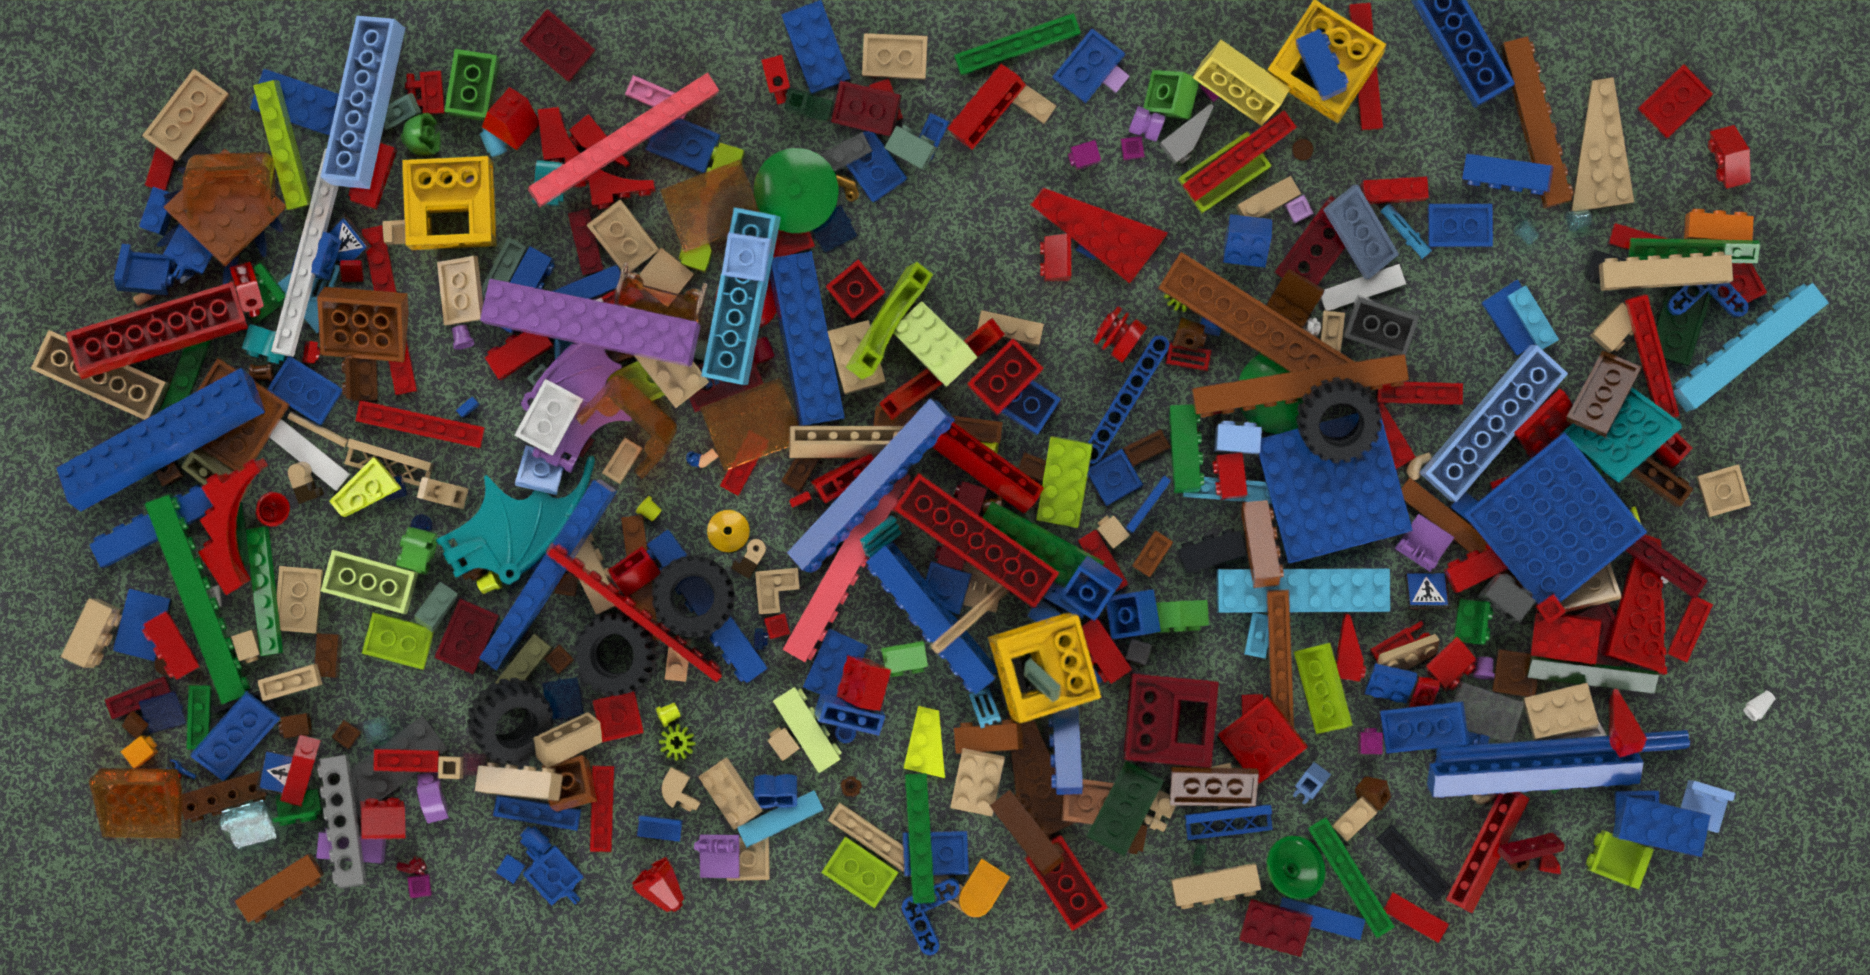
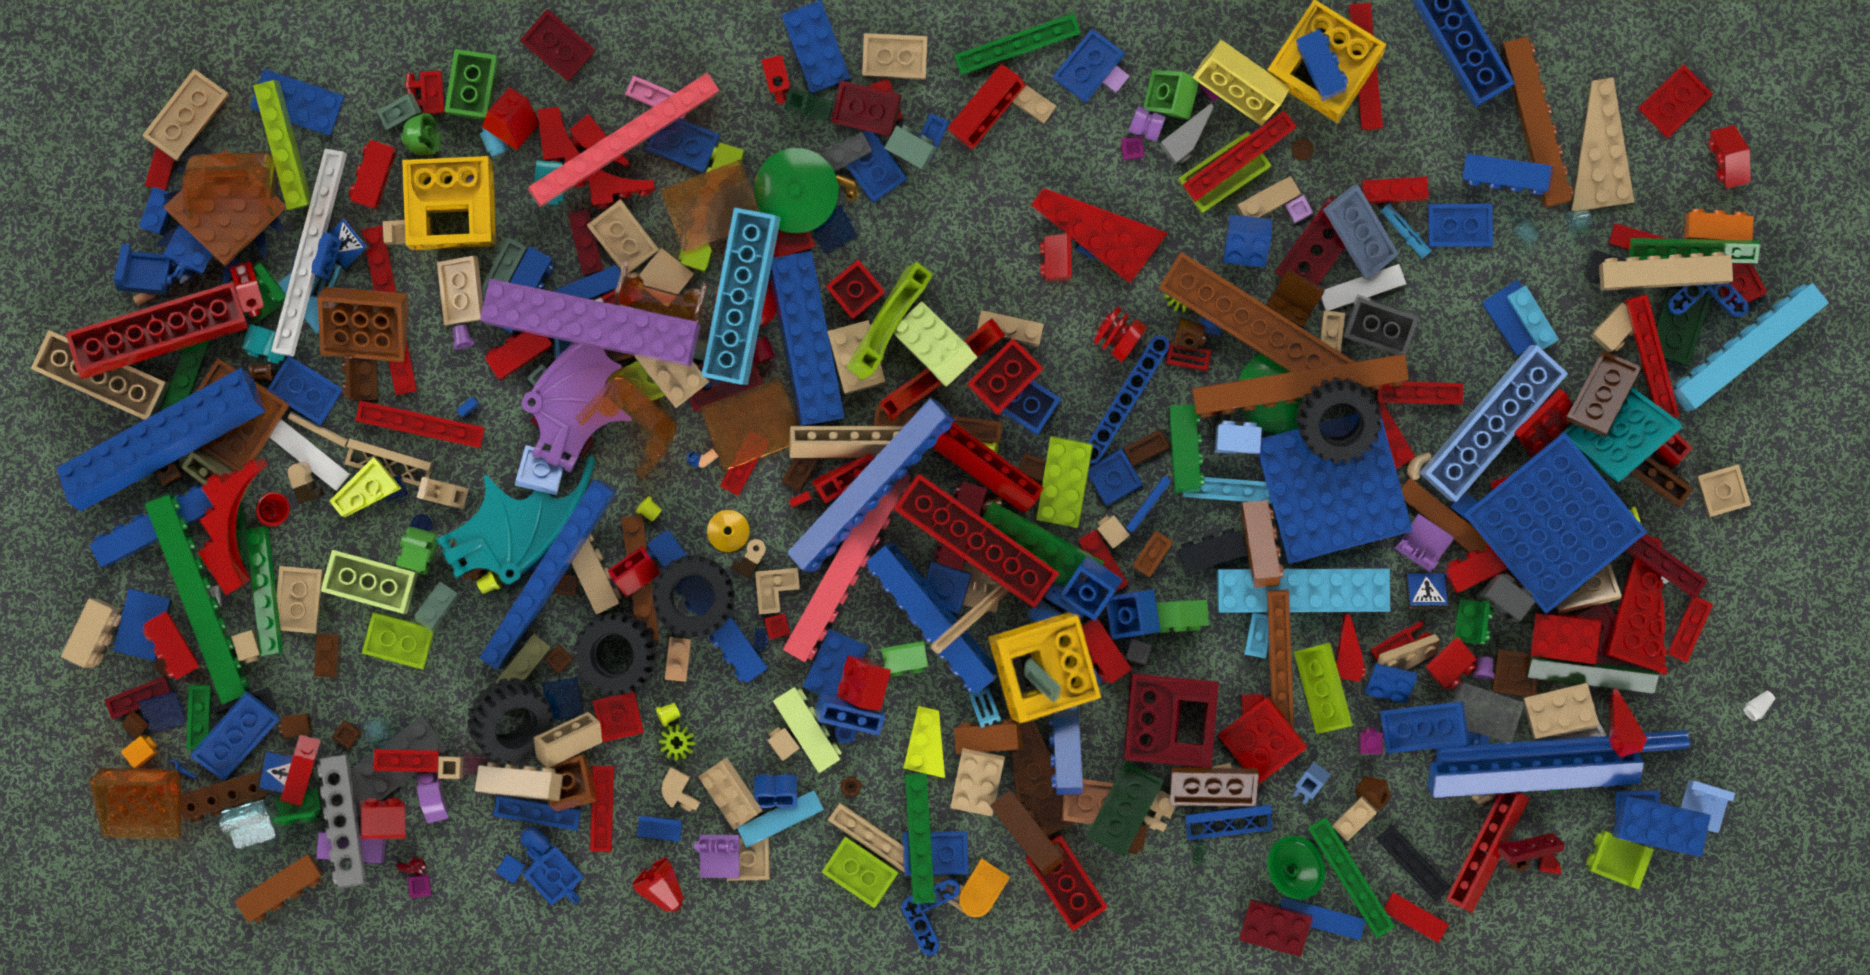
tan plate [258,664,322,701] -> none
red plate [302,341,320,364] -> none
light blue brick [320,16,405,189] -> none
red tile [340,260,364,282] -> none
dark red plate [434,599,500,674] -> none
white plate [515,379,584,456] -> none
red plate [547,543,722,682] -> none
tan tile [602,437,643,485] -> none
light blue tile [722,232,772,282] -> none
teal tile [860,516,902,558] -> none
magenta brick [1067,140,1101,170] -> none
tan brick [1171,863,1261,909] -> none
red brick [1212,453,1248,500] -> none
white plate [1302,318,1321,337] -> none
red plate [1409,677,1440,707] -> none
red tile [1535,594,1566,624] -> none

